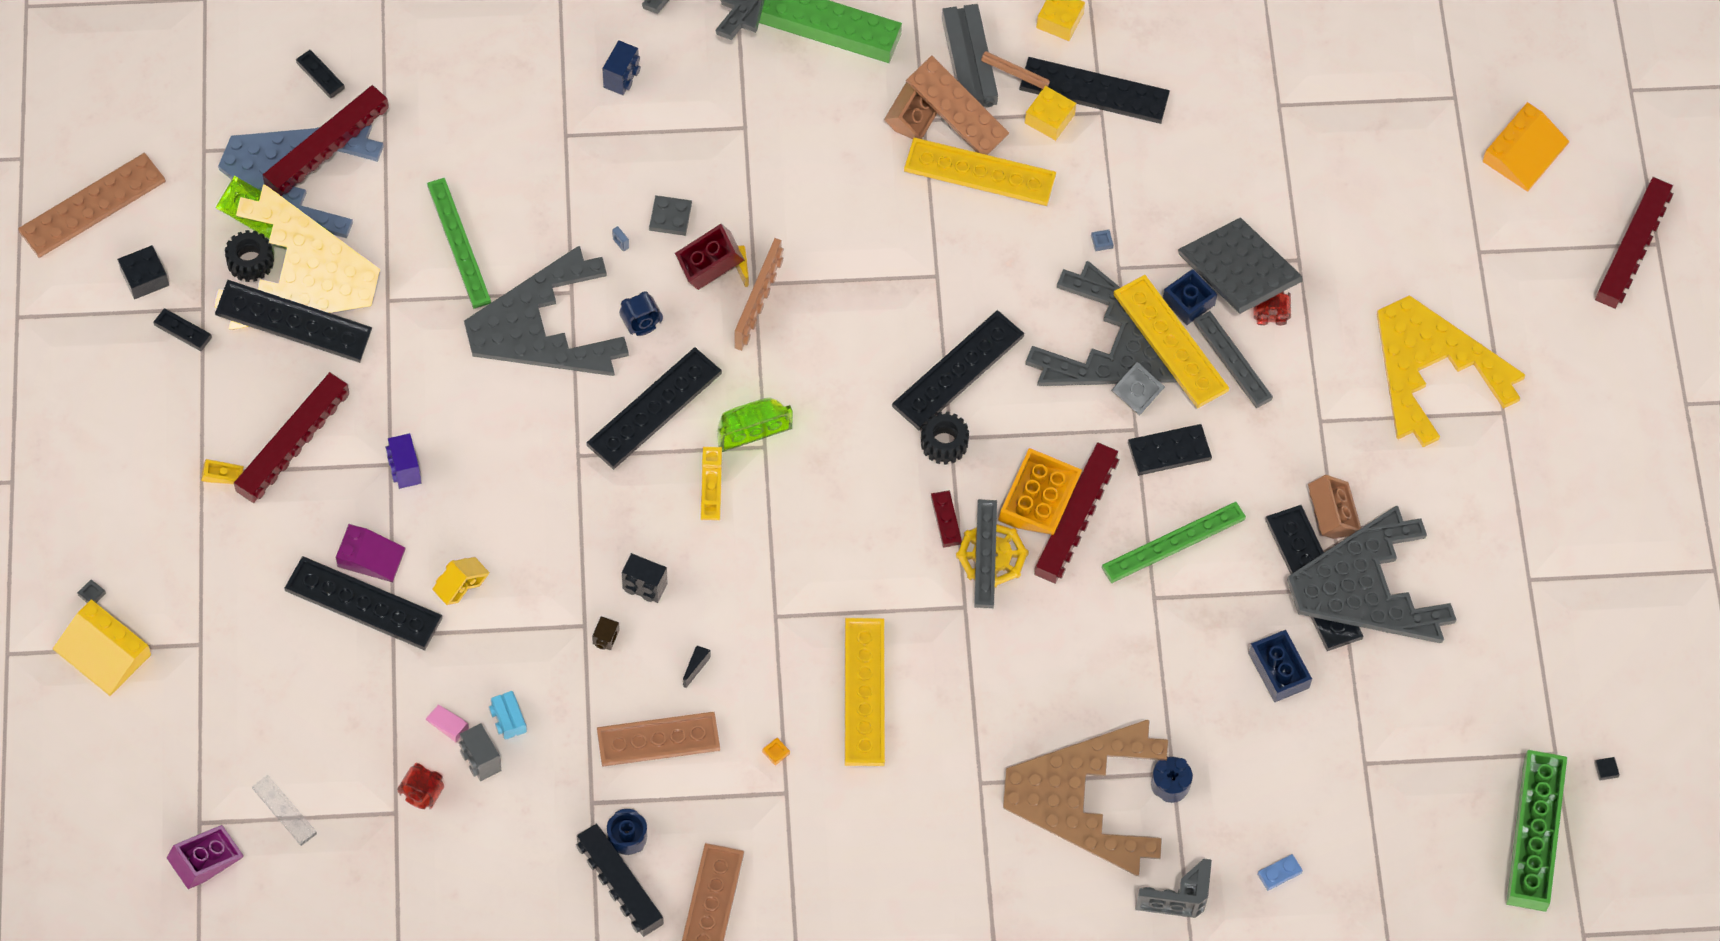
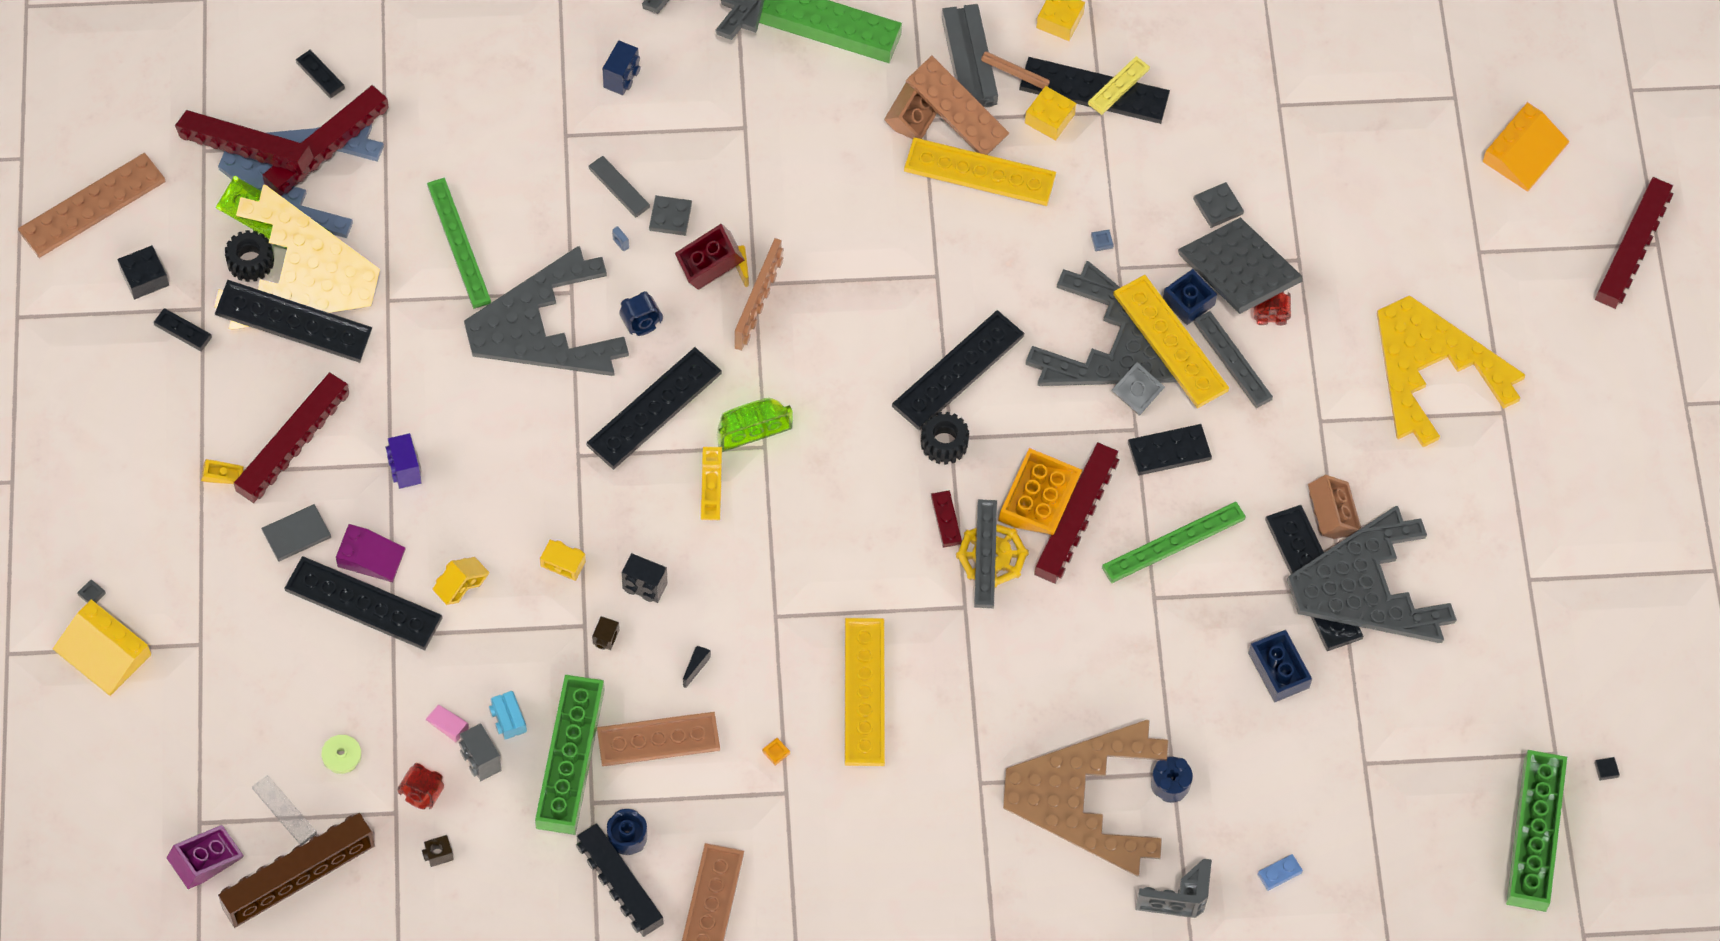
none -> dark red brick [175,110,314,174]
none -> reddish brown brick [218,813,375,928]
none -> dark grey tile [261,504,331,562]
none -> yellowish green plate [321,735,362,774]
none -> dark brown brick [422,835,454,867]
none -> bright green brick [535,675,605,835]
none -> yellow brick [540,539,586,581]
none -> dark grey tile [589,156,650,218]
none -> light yellow tile [1088,56,1150,115]
none -> dark grey plate [1193,182,1244,228]

